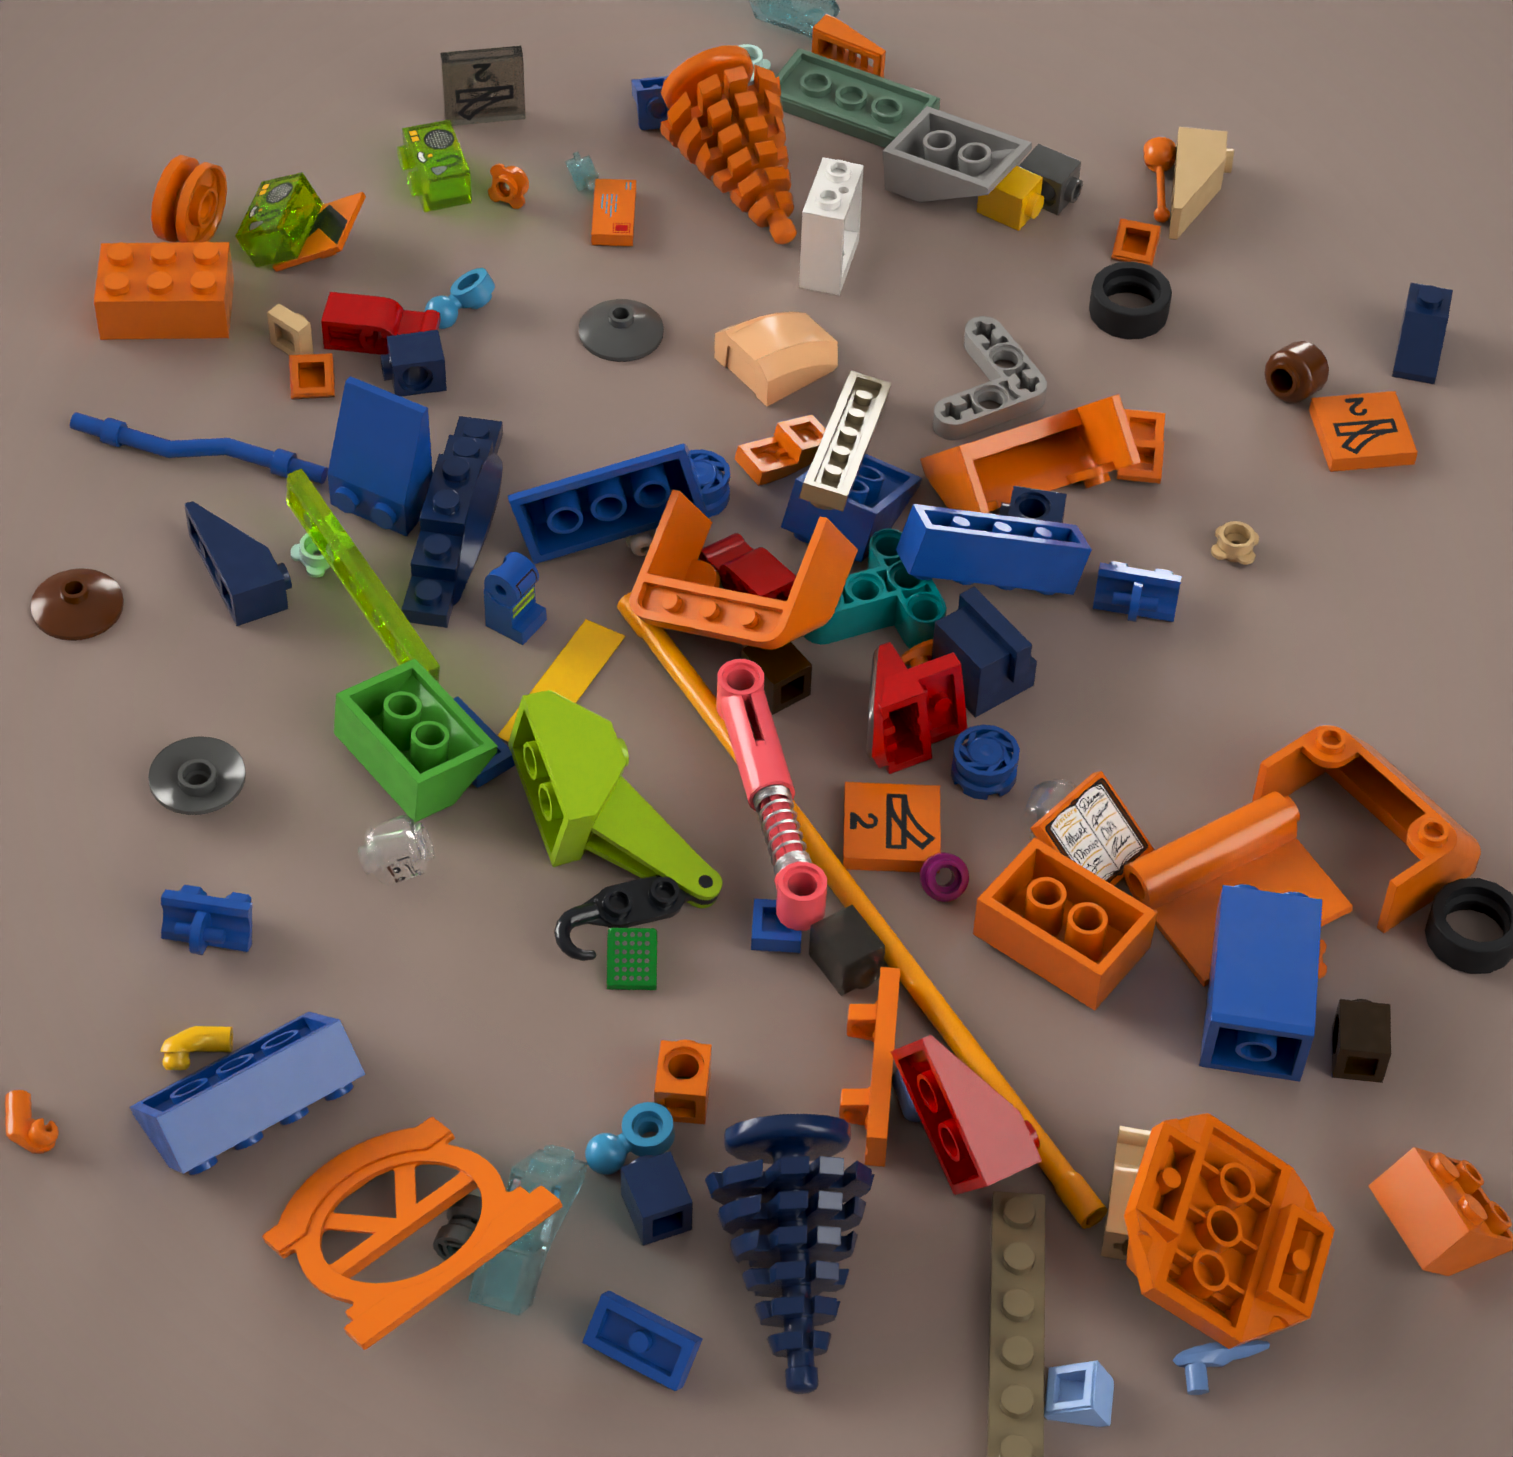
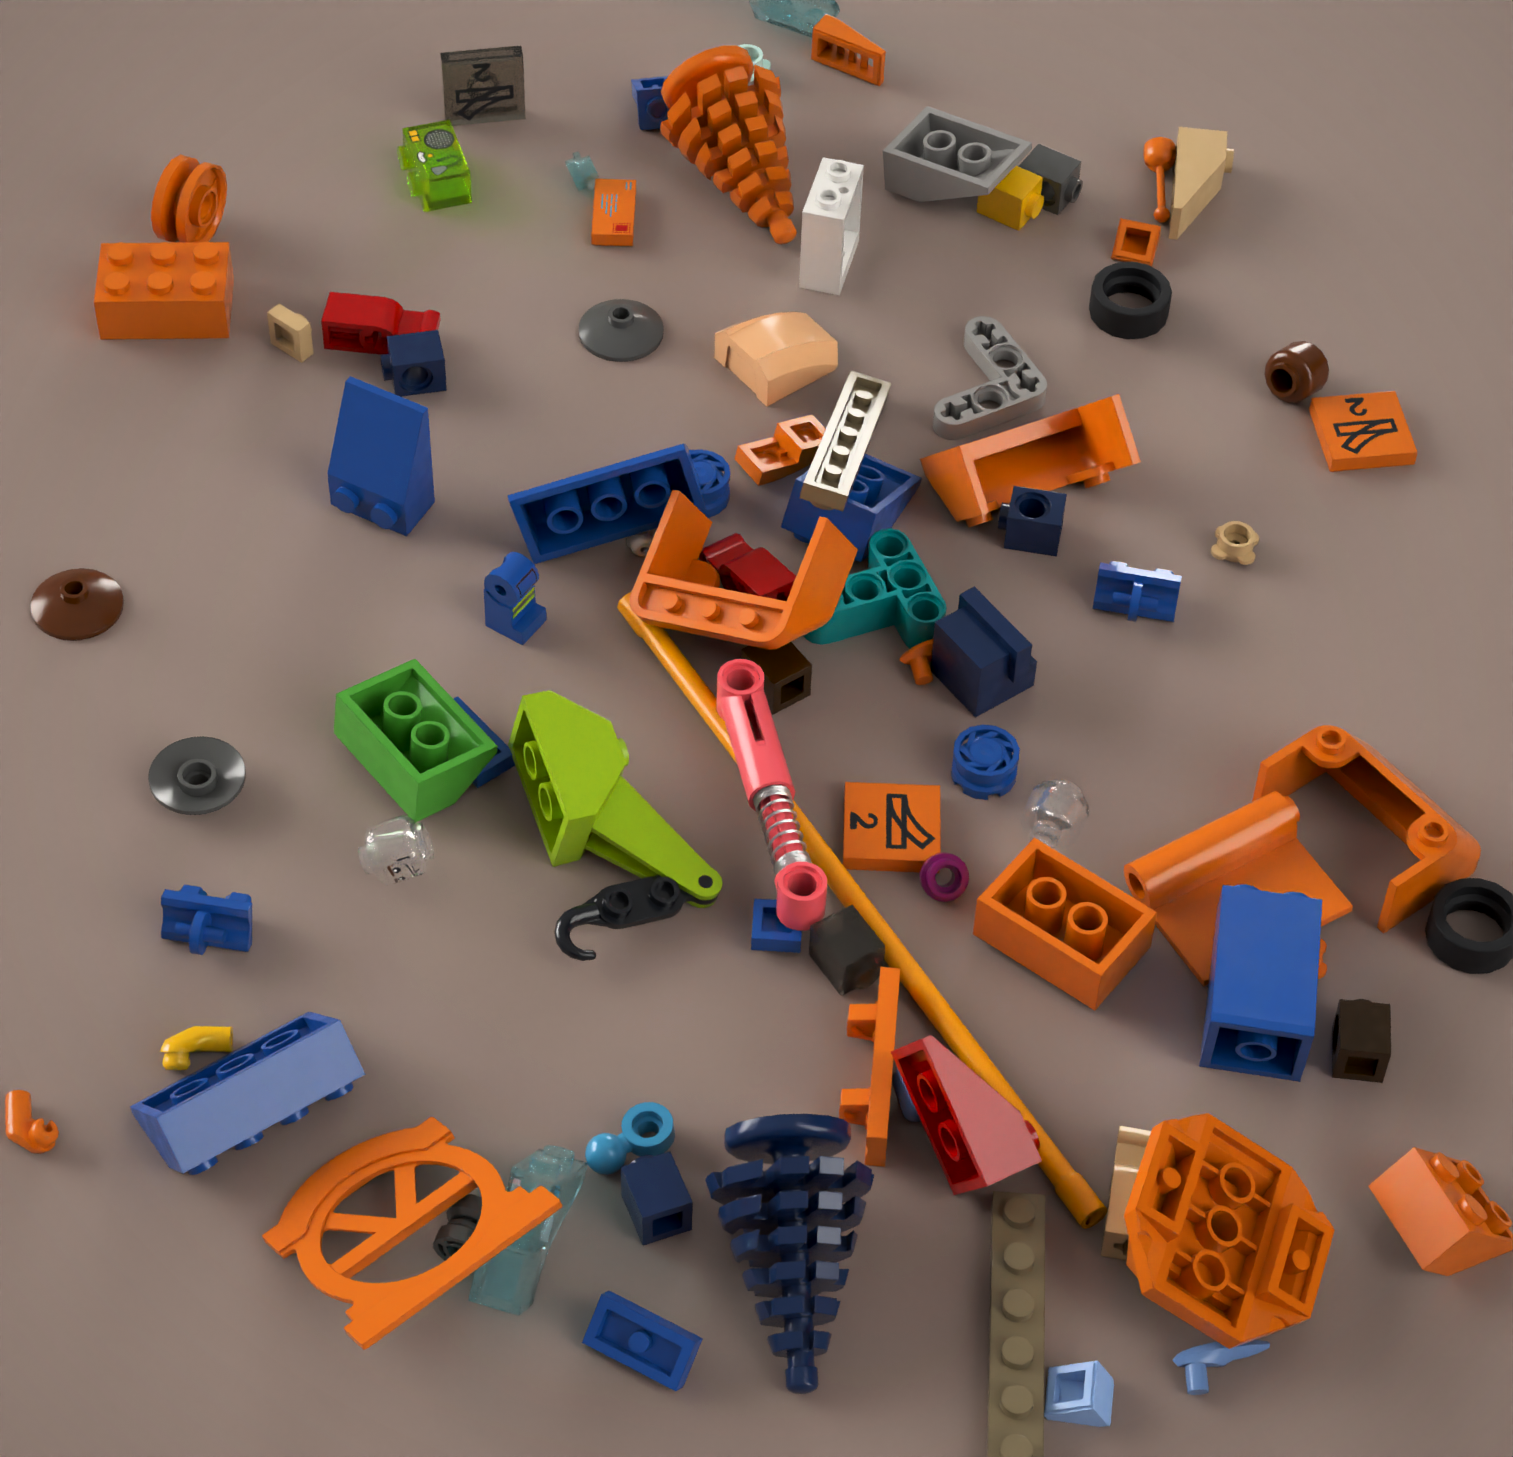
blue bar [70,412,328,484] -> none
dark blue slope [184,501,292,626] -> none
clear neon green brick [235,172,323,267] -> none
orange piece [272,192,366,272] -> none
clear neon green tile [286,468,440,683] -> none
orange slope [289,353,335,399] -> none
plate [291,530,345,578] -> none
dark blue piece [401,416,503,628] -> none
dark azure plate [424,268,495,329] -> none
orange plate [488,163,529,209] -> none
yellow sticker [497,619,625,742] -> none
green slope [607,928,657,990] -> none
orange brick [654,1039,712,1124] -> none
sand green tile [775,48,940,148] -> none
red piece [866,642,968,774] -> none
blue brick [896,504,1092,595] -> none
tile [1030,771,1154,886] -> none
orange slope [1116,409,1166,484] -> none
dark blue slope [1392,282,1453,384] -> none

